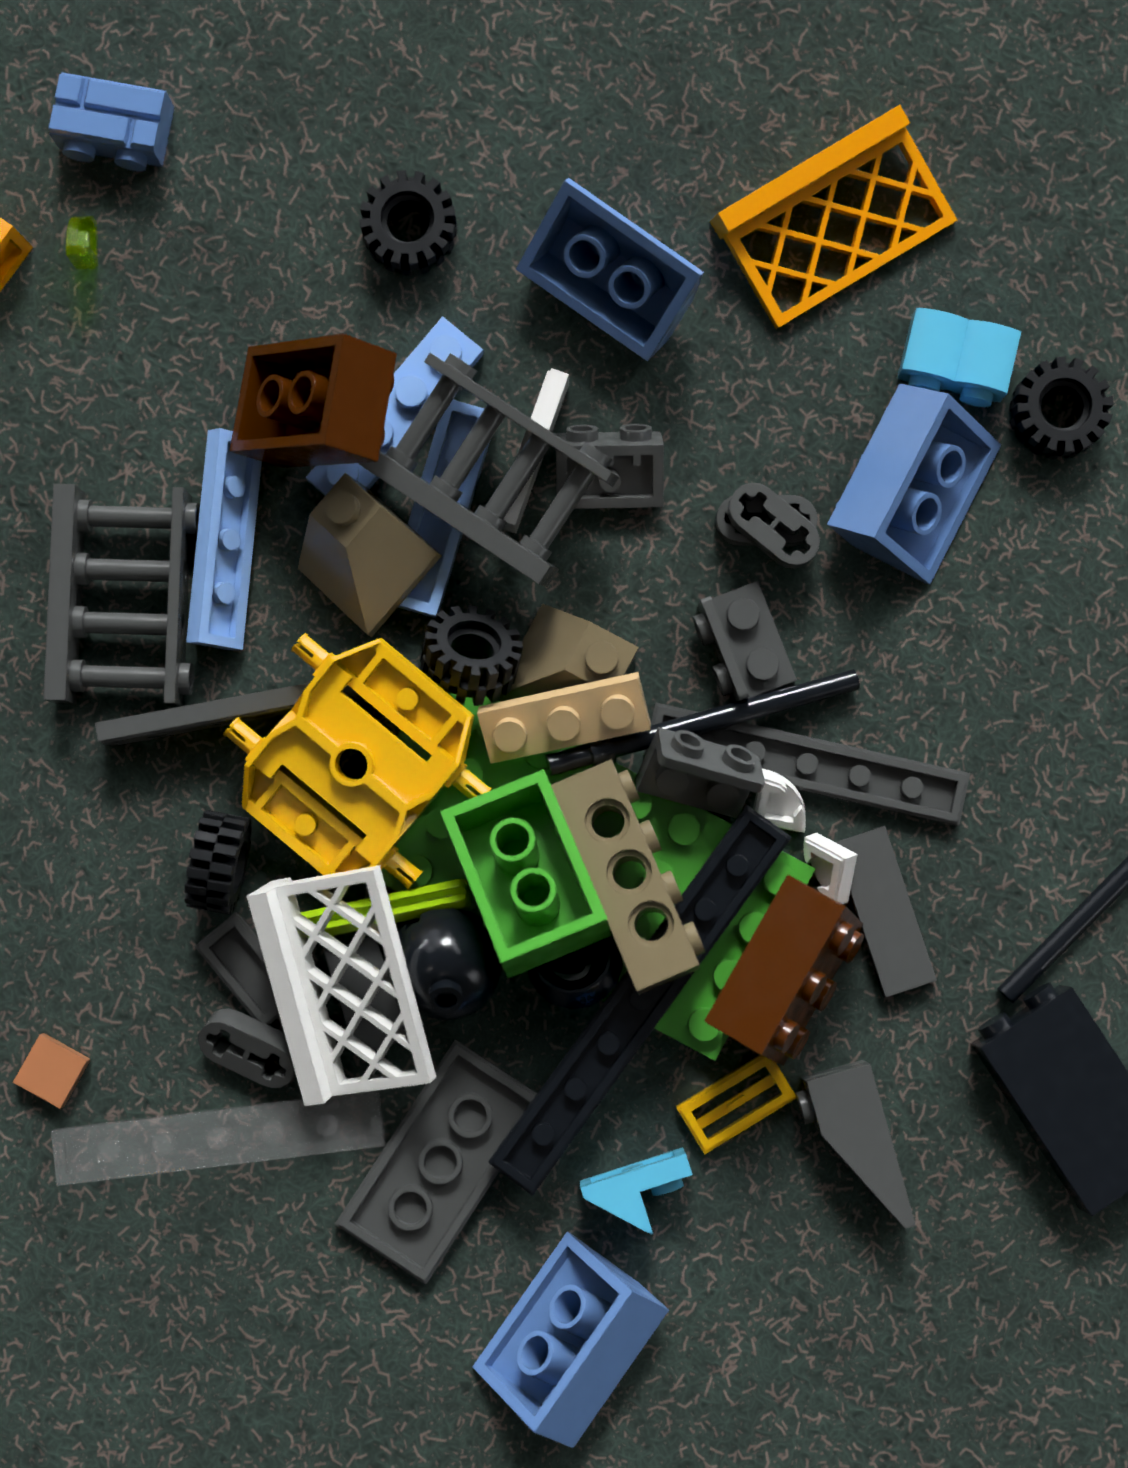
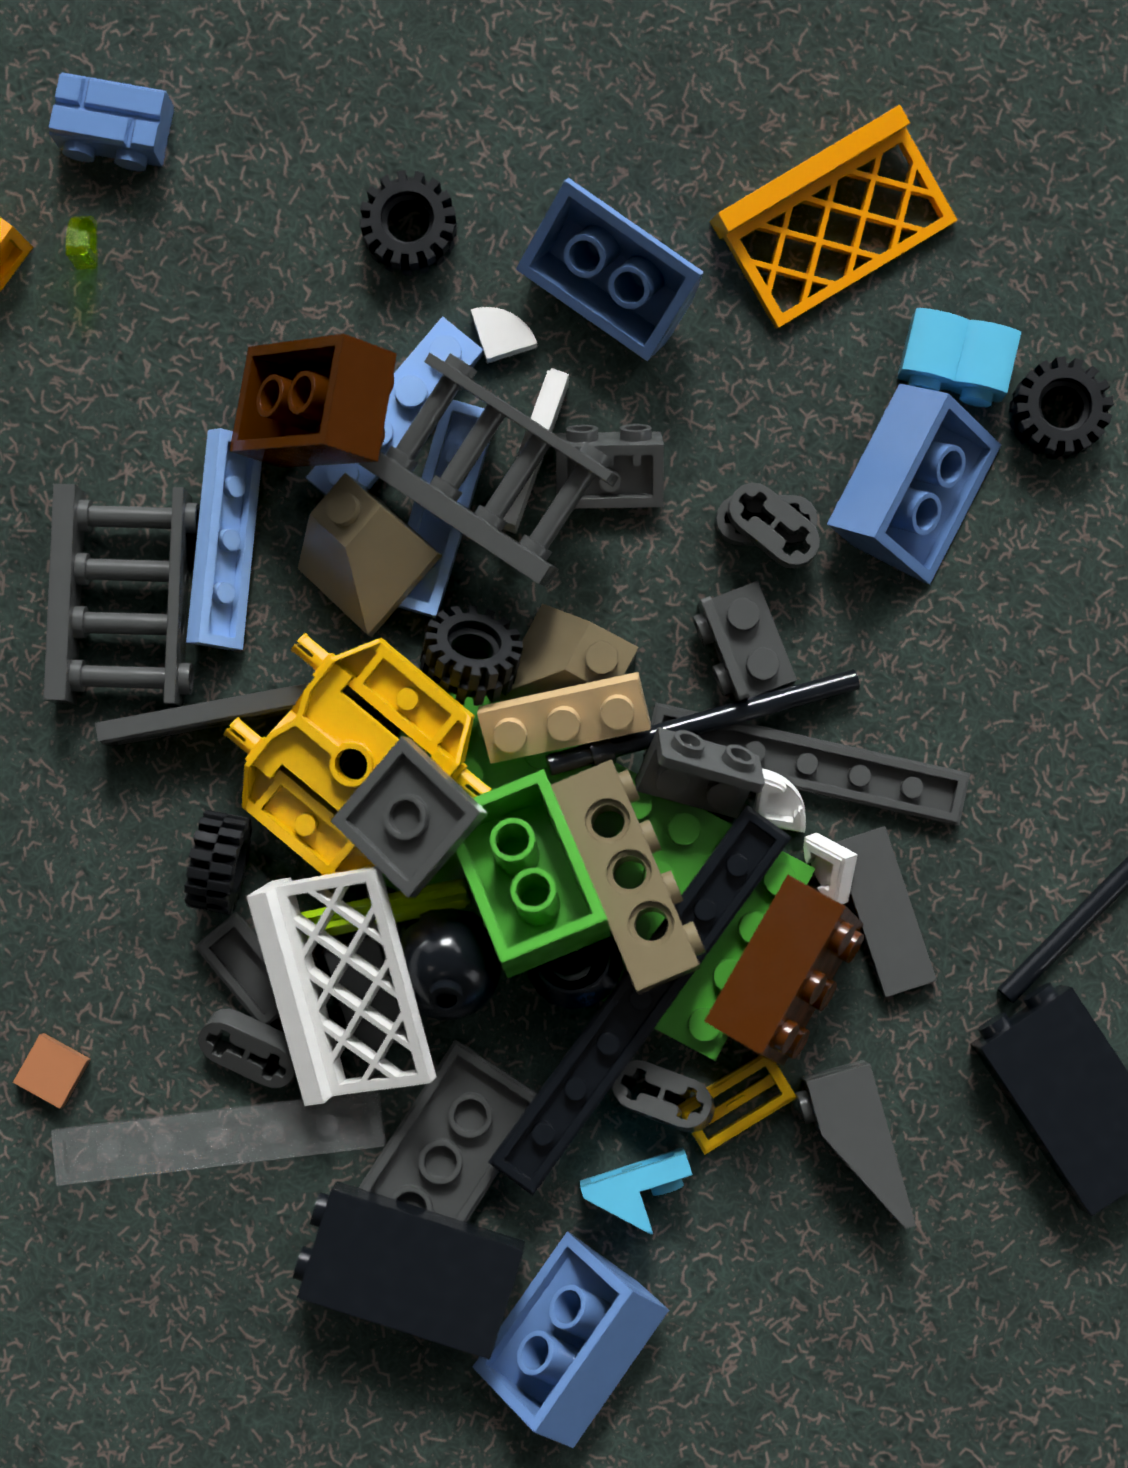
none -> black brick [293,1181,525,1360]
none -> dark grey plate [331,737,488,898]
none -> white tile [471,307,537,363]
none -> dark grey beam [612,1060,715,1133]

